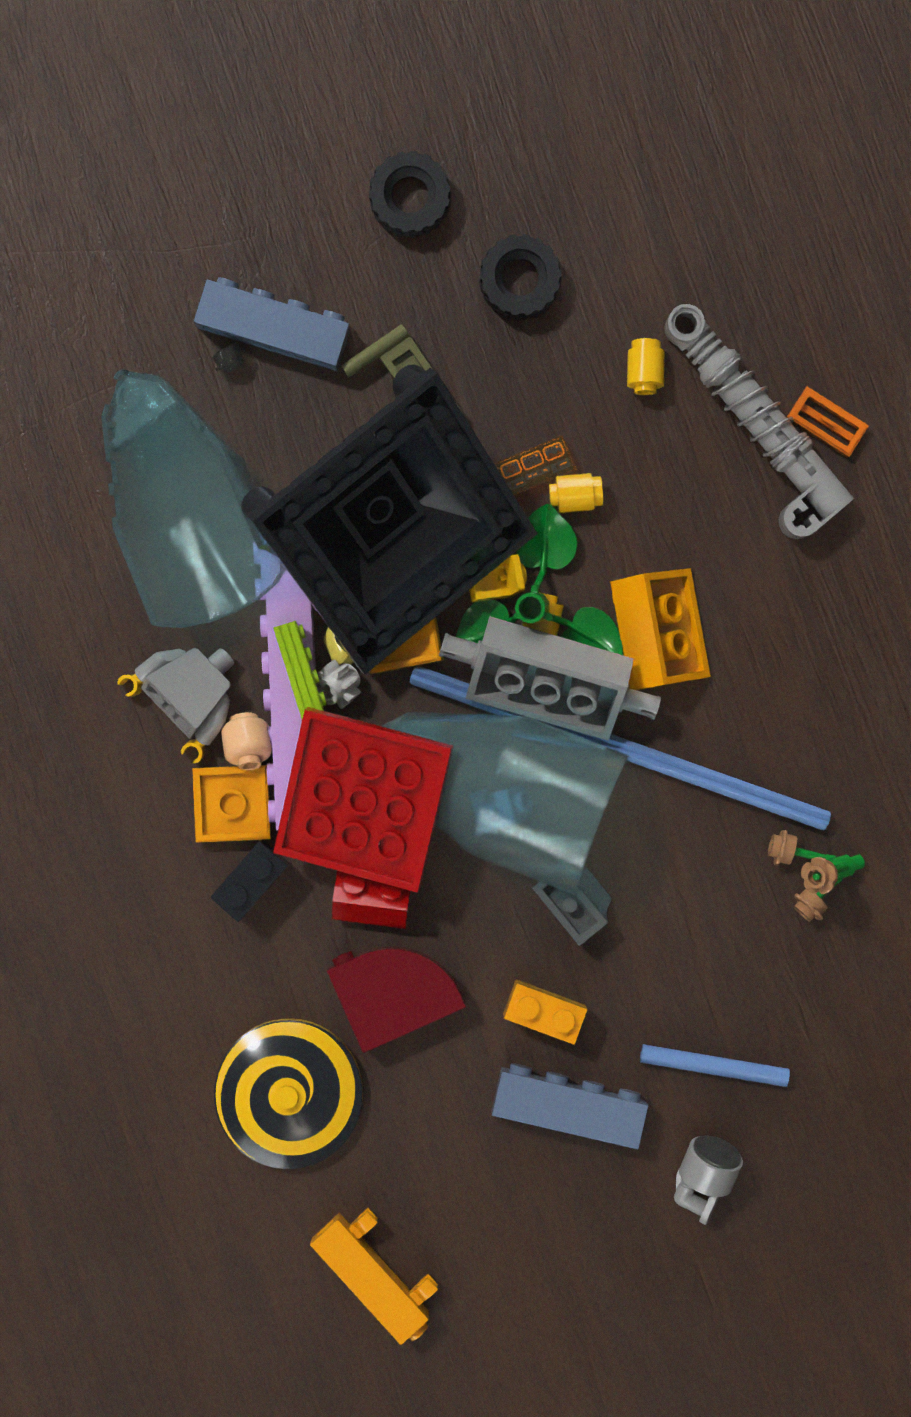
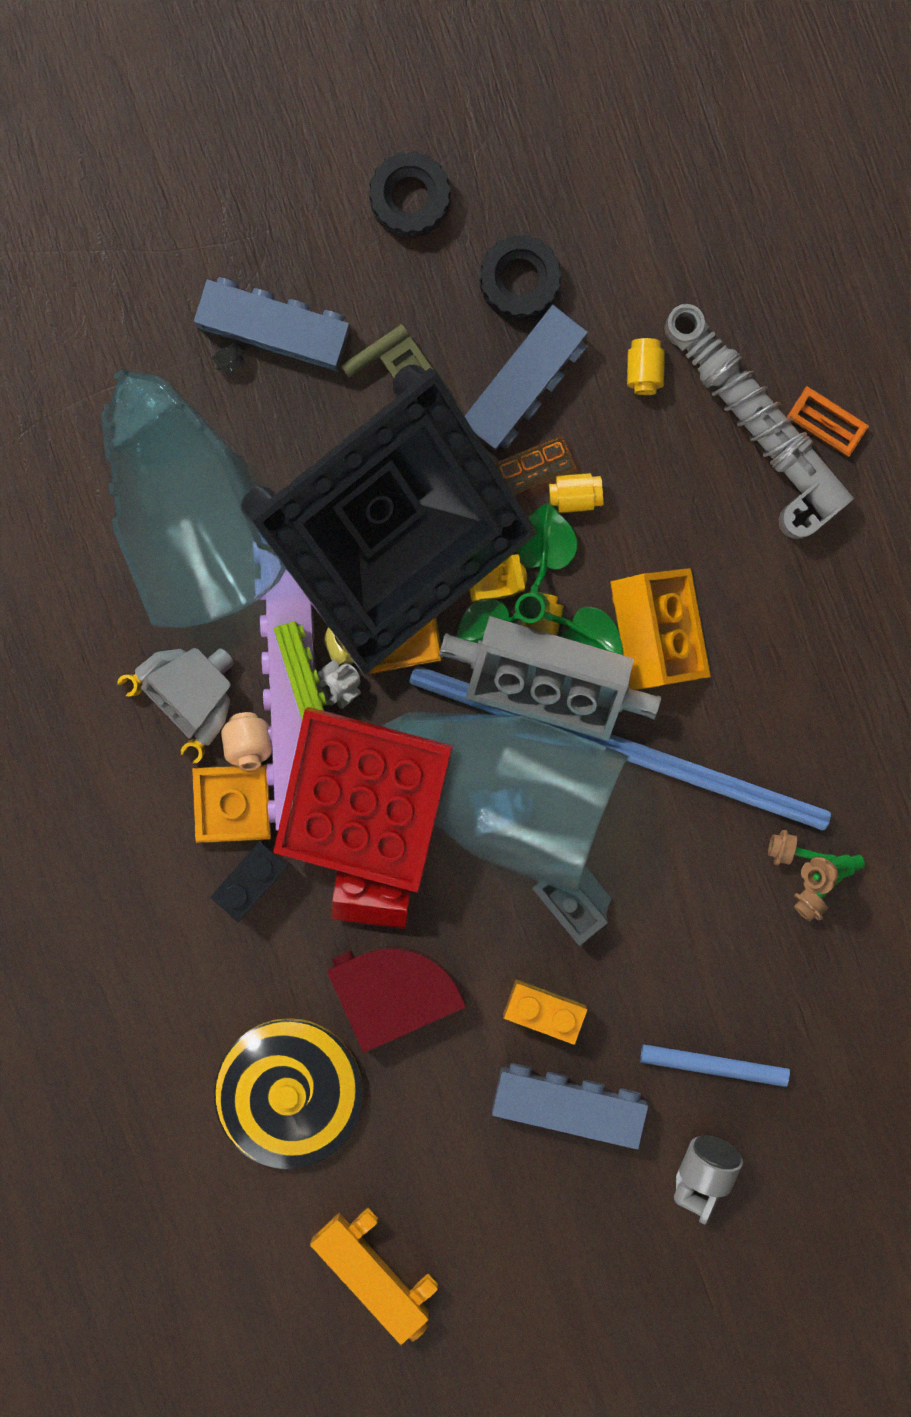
none -> sand blue brick [464,305,588,453]

